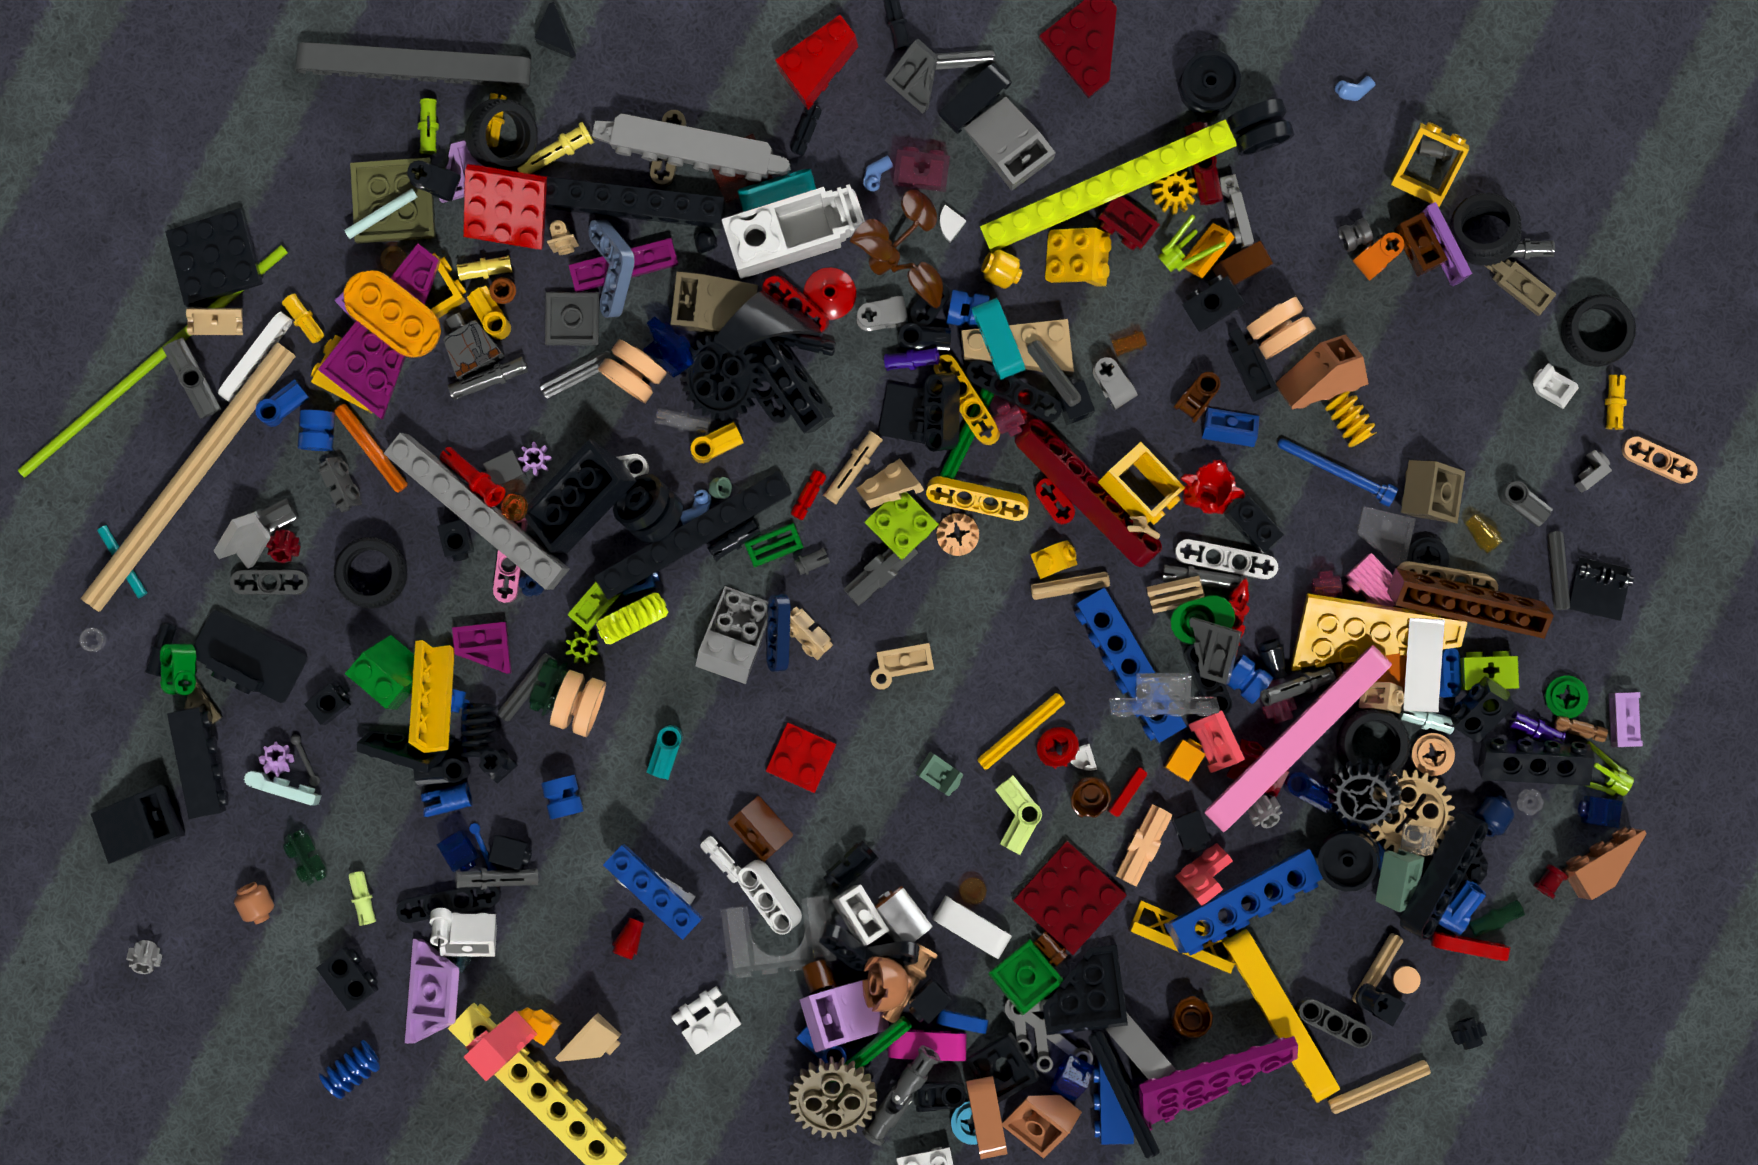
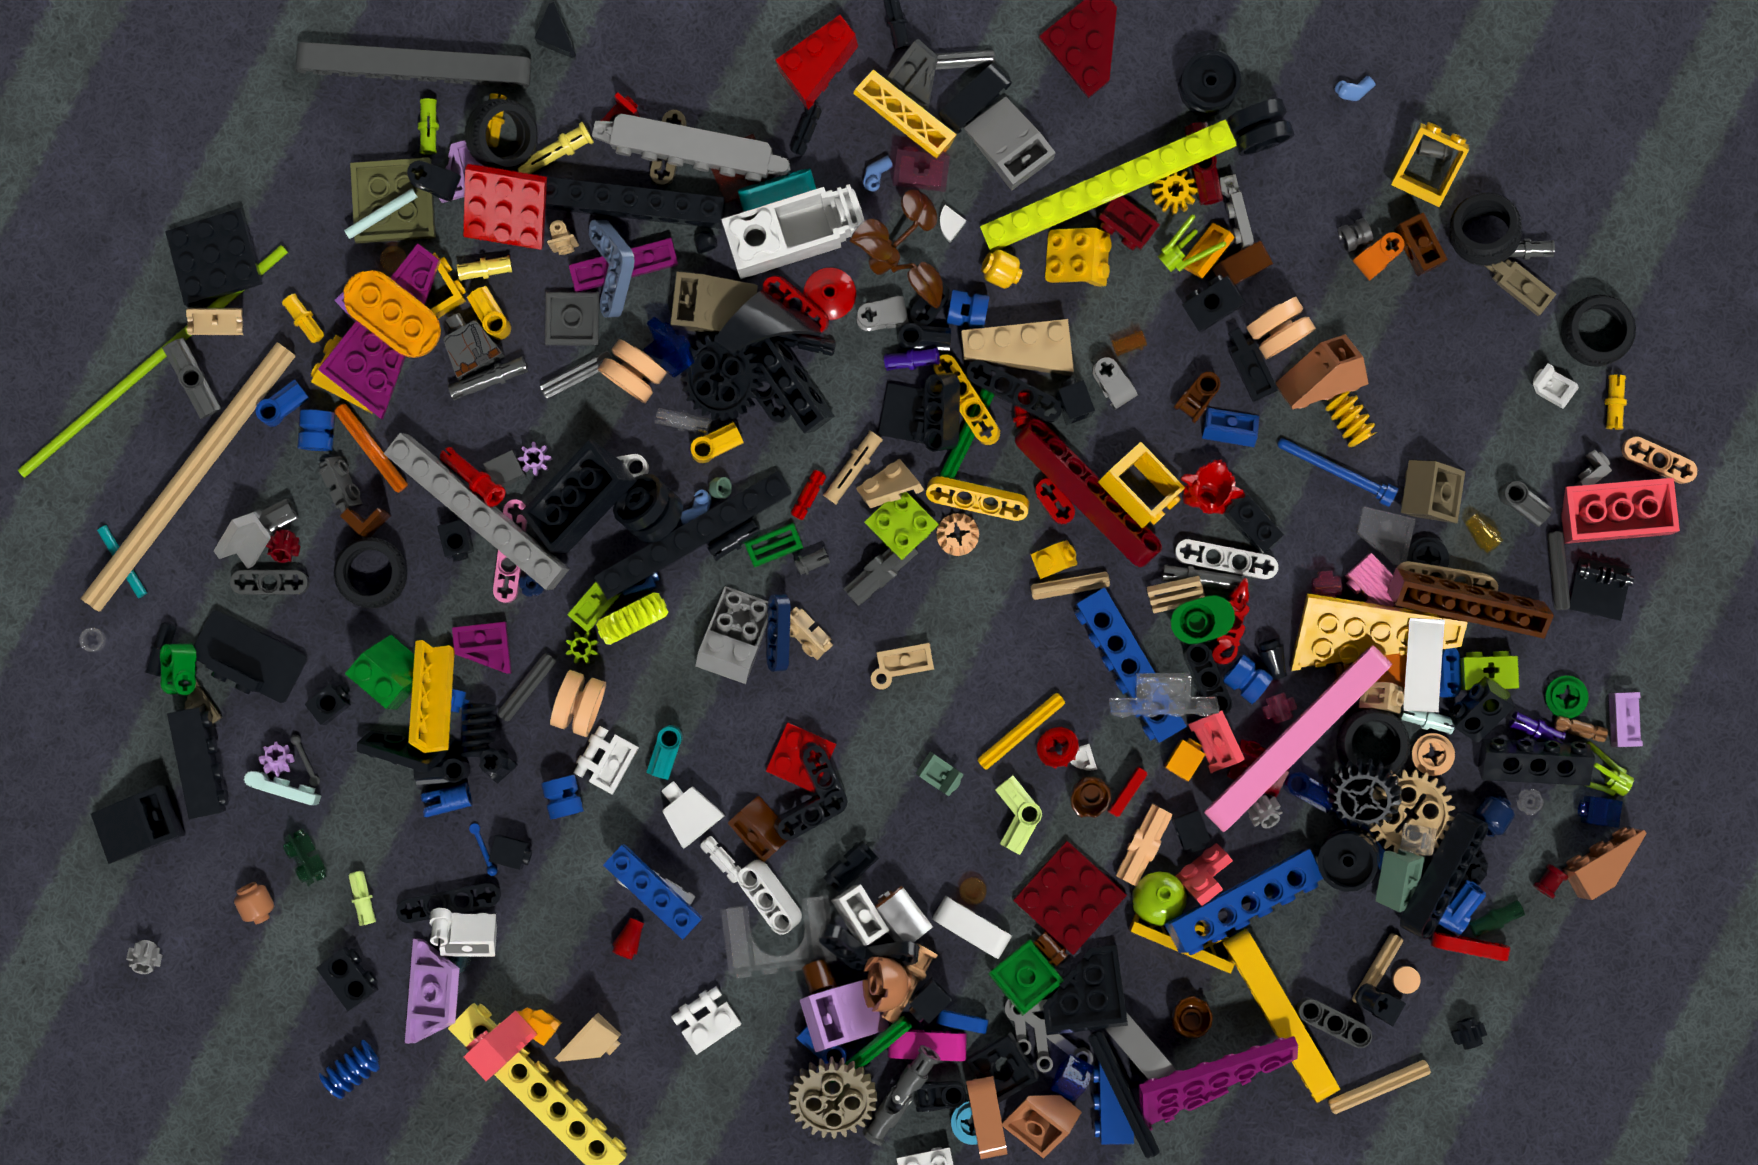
white beam [218,312,292,402] -> none
clear blue brick [437,830,479,872] -> none
dark grey pin [455,868,538,890] -> none
dark orange cone [489,277,516,304] -> none
clear orange tile [501,494,528,522] -> none
clear green hinge [529,658,568,716] -> none
teal beam [972,298,1026,380] -> none
clear pink gear [993,402,1026,437] -> none
dark grey axle [1027,340,1081,407] -> none
tan hand [1127,516,1160,539] -> none
dark grey wing [1190,617,1242,684] -> none
dark grey pin [1260,667,1335,706] -> none
medium lavender tile [1420,202,1472,286] -> none
none -> reddish brown panel [340,508,391,537]
none -> white plate [573,726,639,795]
none -> red bracket [601,92,640,121]
none -> white torso [662,781,725,848]
none -> black beam [774,742,848,840]
none -> yellow fence [853,70,957,159]
none -> lime cylinder [1132,871,1187,926]
none -> coral slope [1562,478,1680,544]

